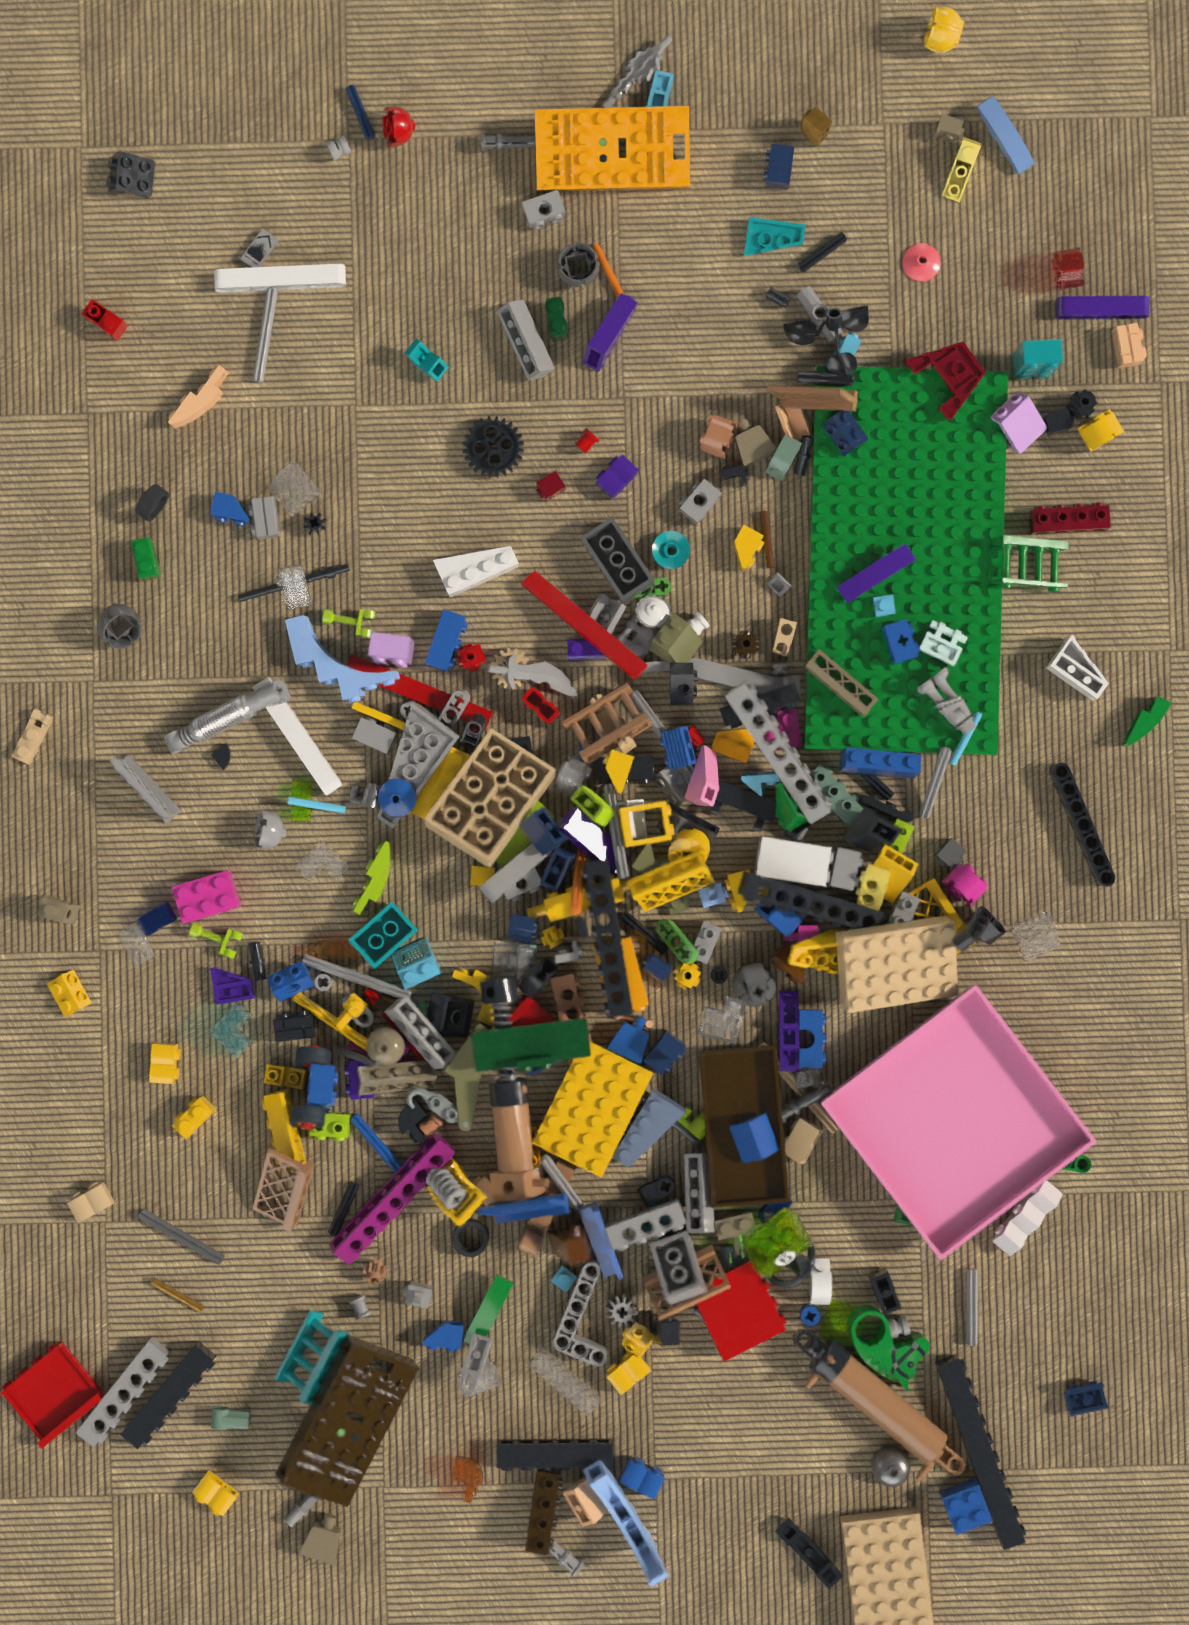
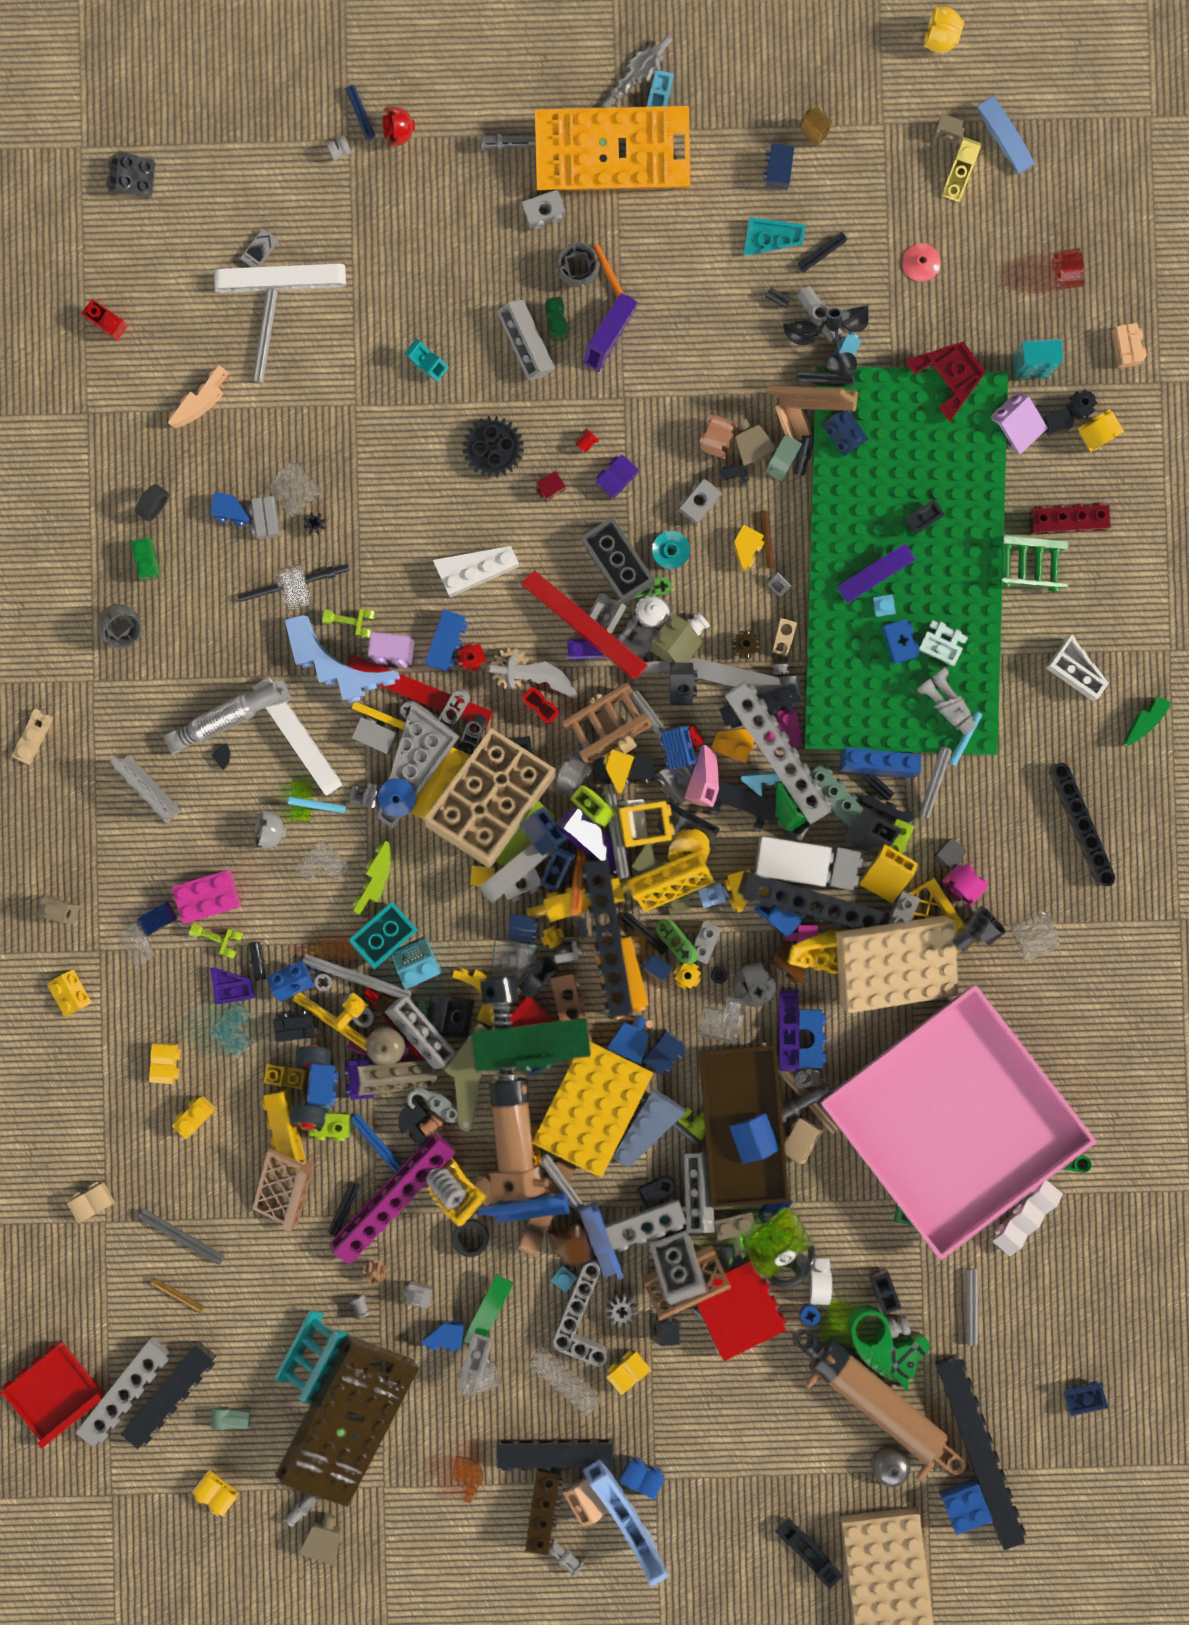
dark grey bar [334,1046,380,1068] -> none
yellow brick [622,1322,654,1358] -> none
dark tan fence [804,649,878,717] -> none
light yellow brick [855,864,891,911] -> none
dark purple beam [1056,296,1150,320] -> none
none -> black plate [904,499,945,535]

